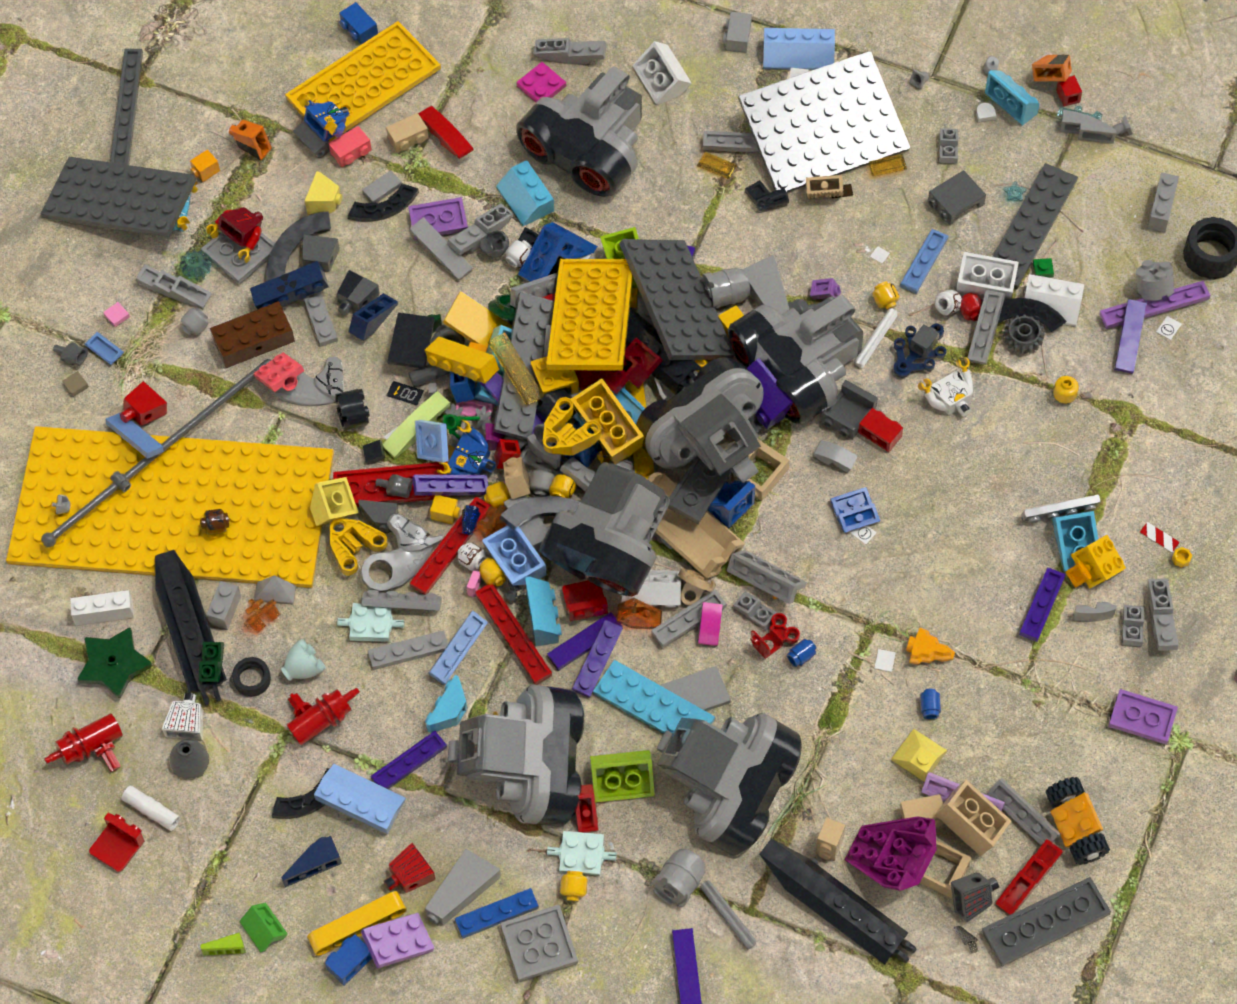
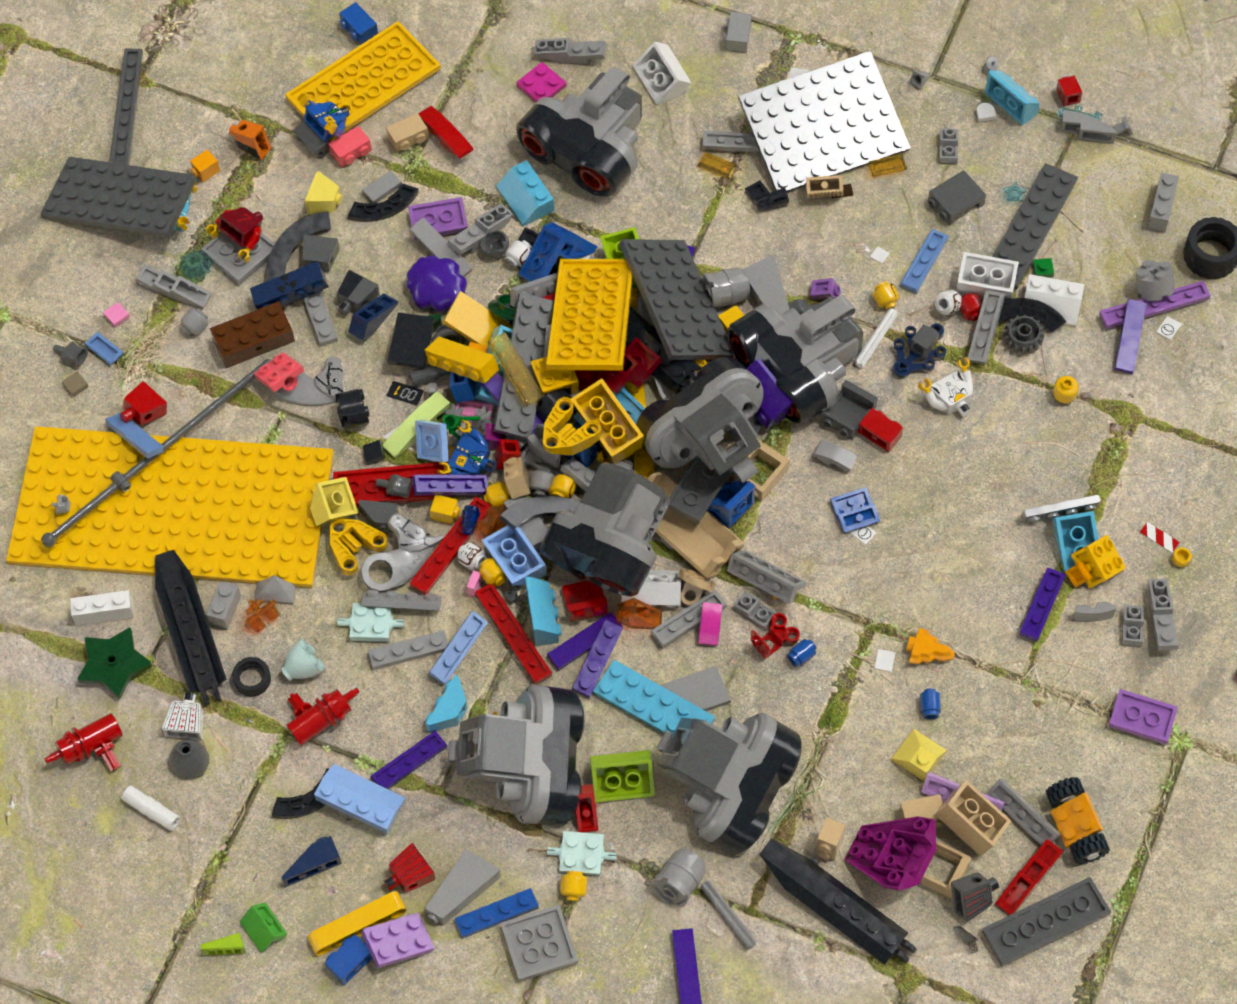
red bracket [89,812,145,872] -> none
dark green slope [199,642,224,682] -> none
reddish brown head [200,509,229,535] -> none
light blue slope [763,28,835,70] -> none
orange torso [1032,54,1072,81] -> none
none -> dark purple piece [407,255,467,313]

